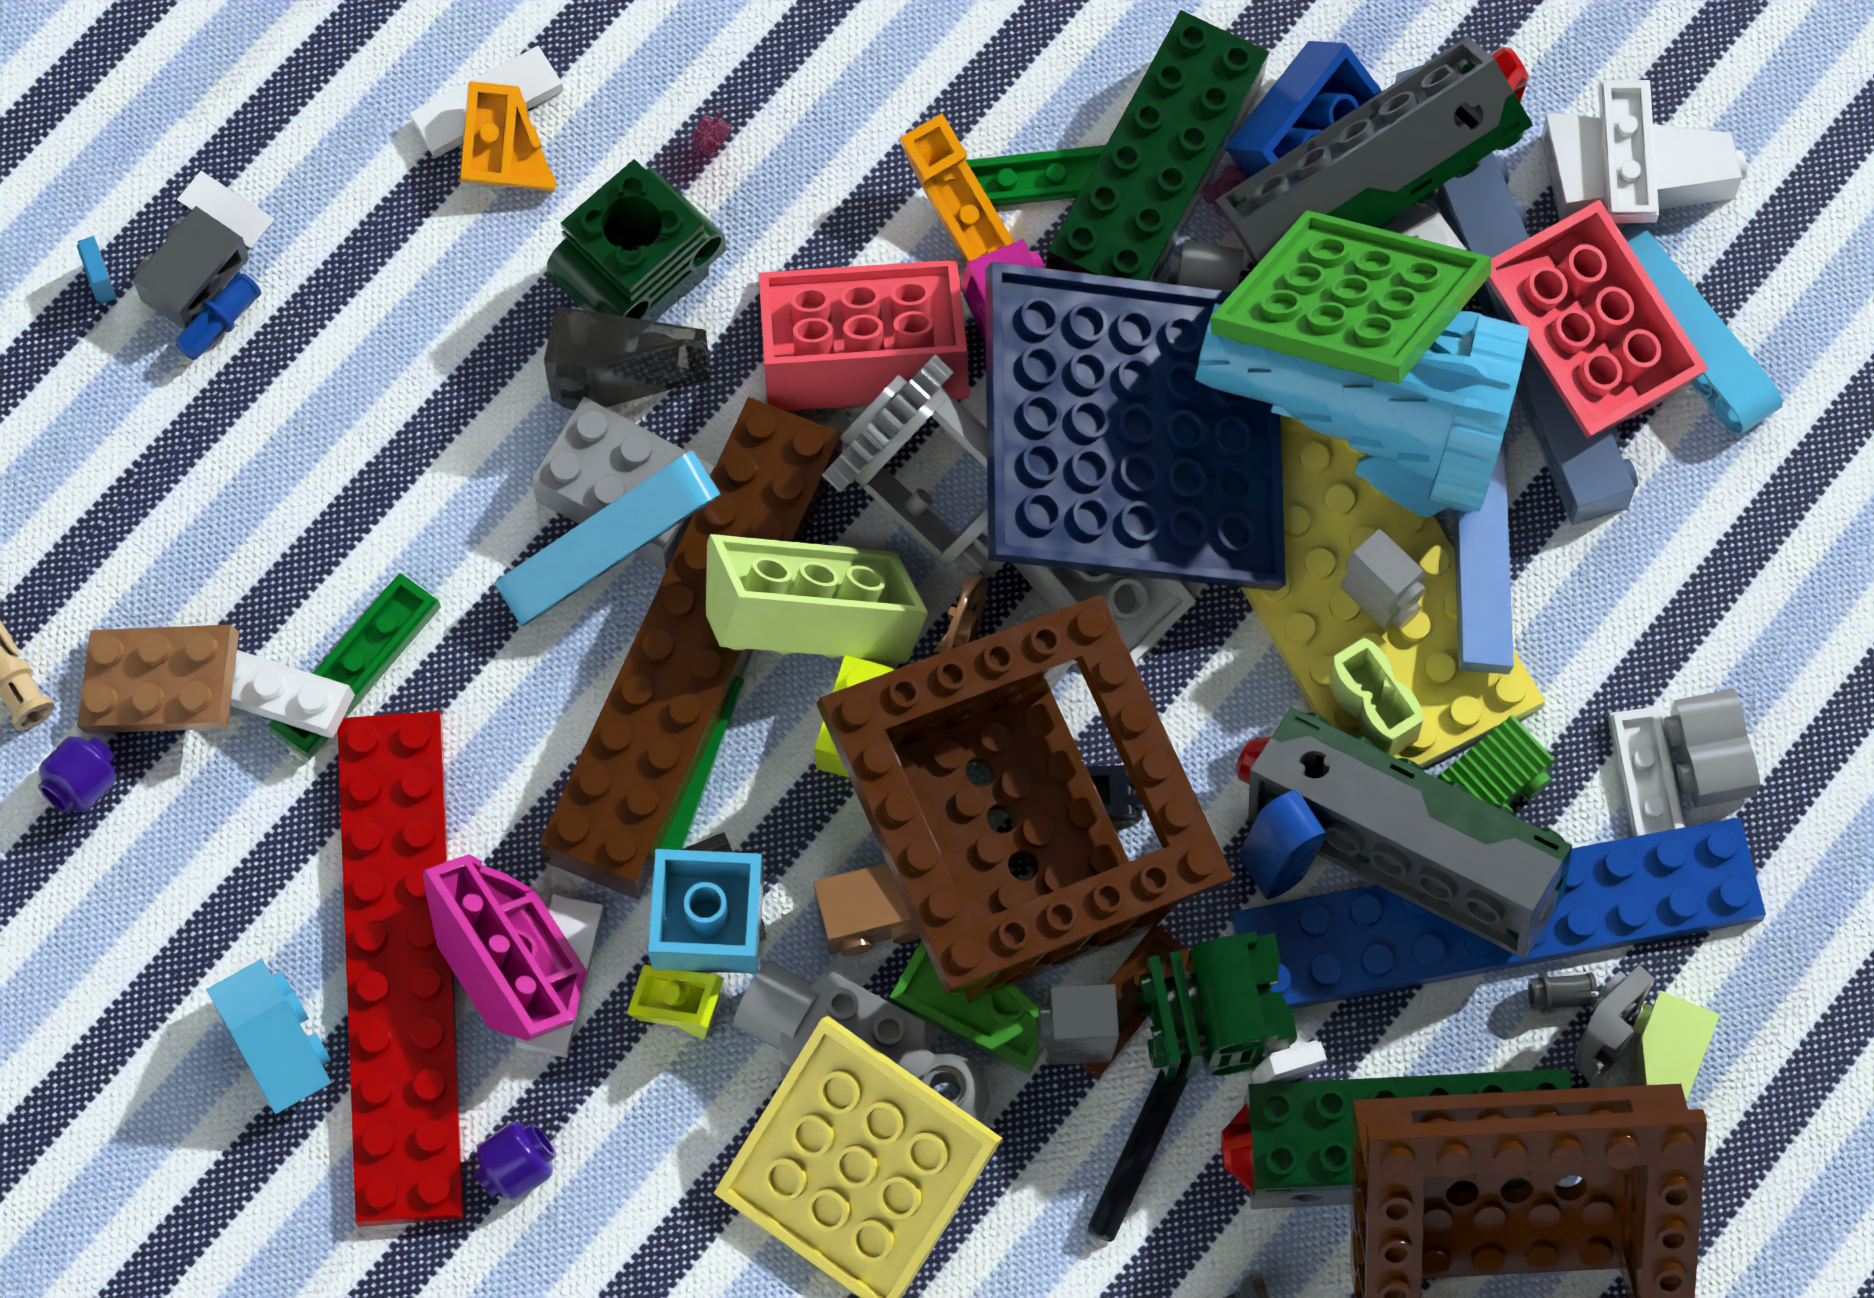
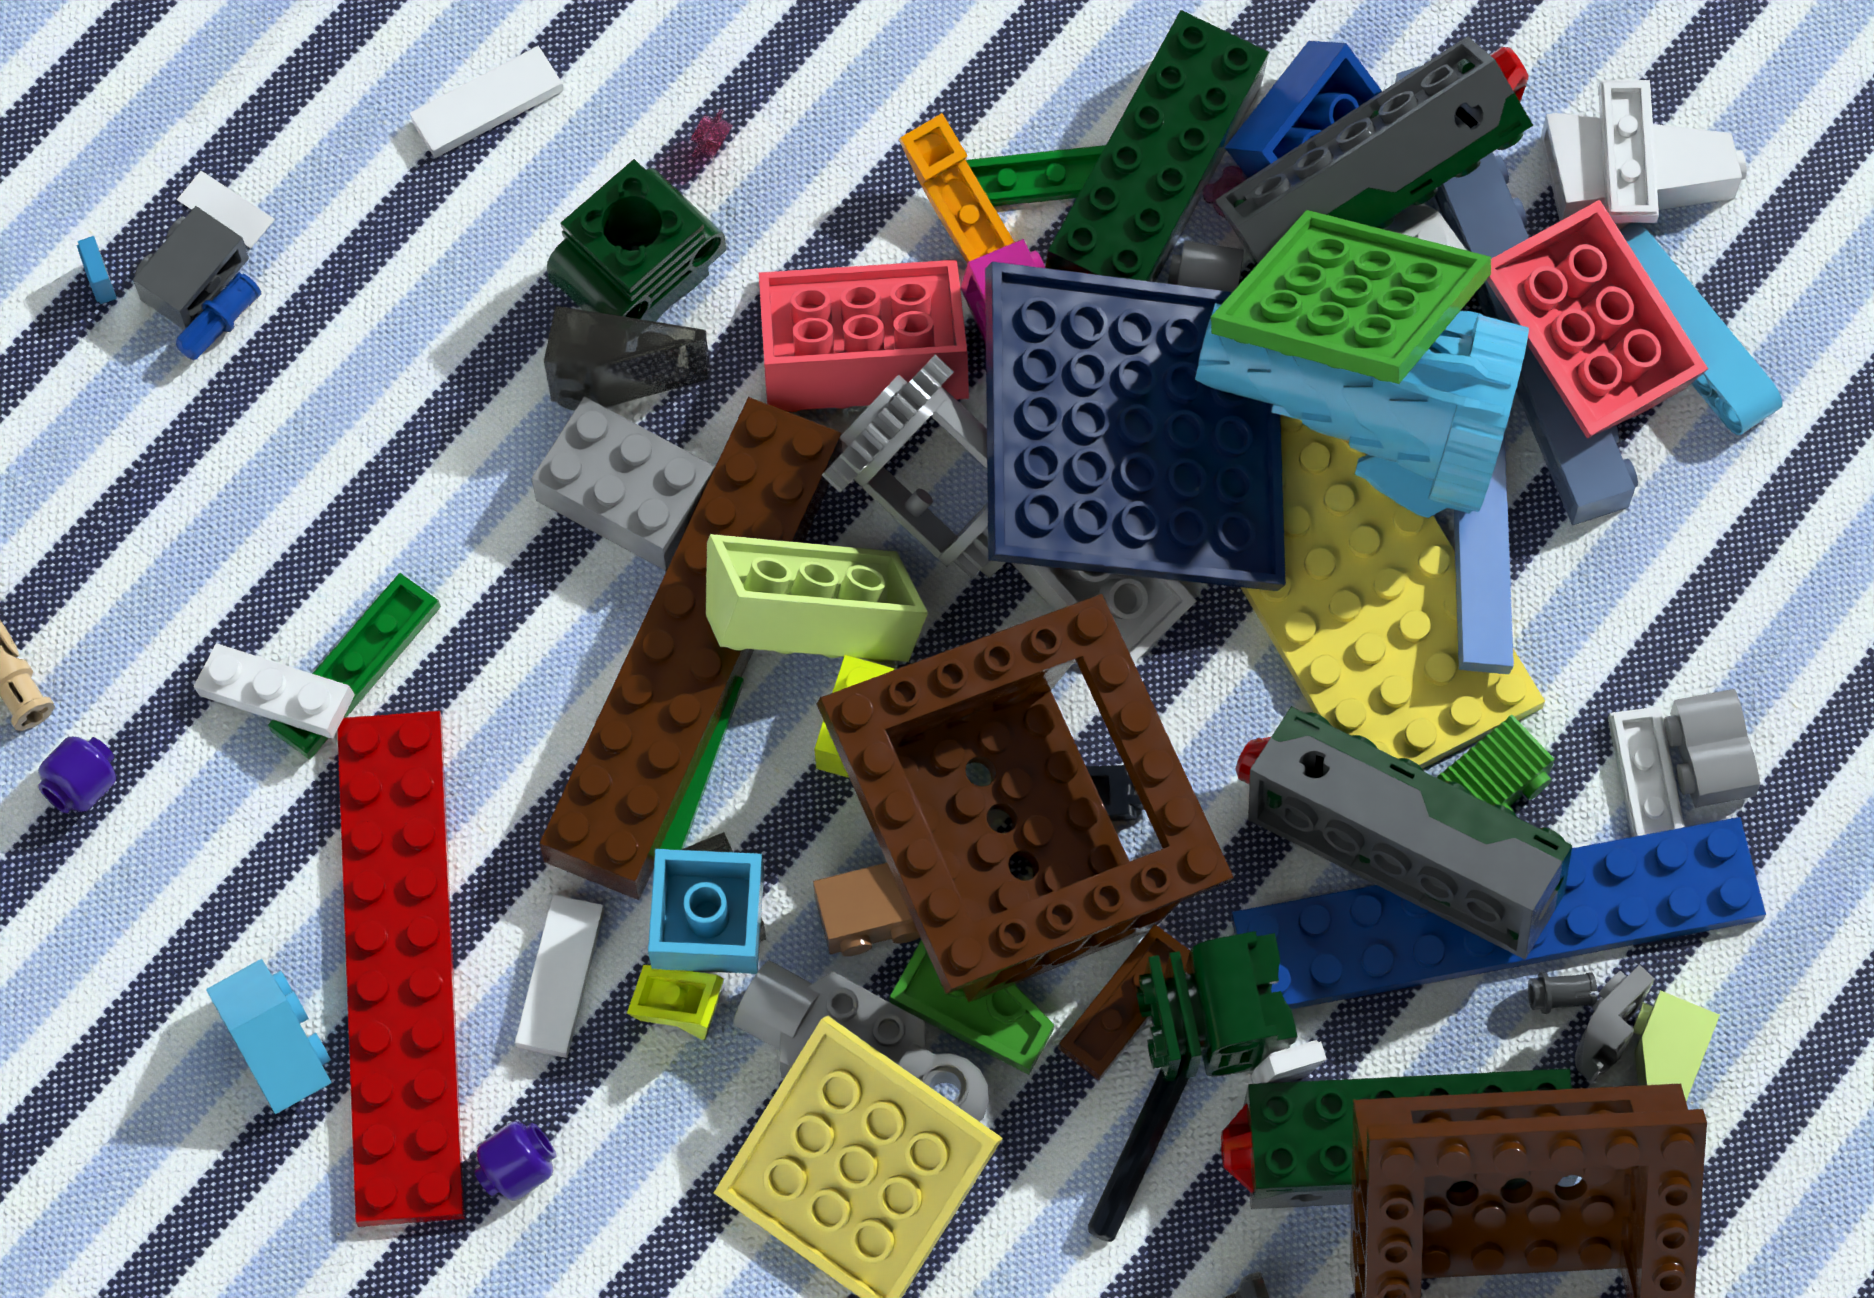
medium nougat plate [77,625,239,733] -> none
dark pink wedge [422,854,587,1041] -> none
light orange wing [459,81,556,192] -> none
medium azure beam [494,451,721,626] -> none
medium nougat wheel [936,572,988,653] -> none
dark grey brick [1035,984,1119,1065] -> none
blue beam [1238,790,1327,900] -> none
yellowish green brick [1329,638,1423,756] -> none
light grey brick [1341,529,1426,632] -> none

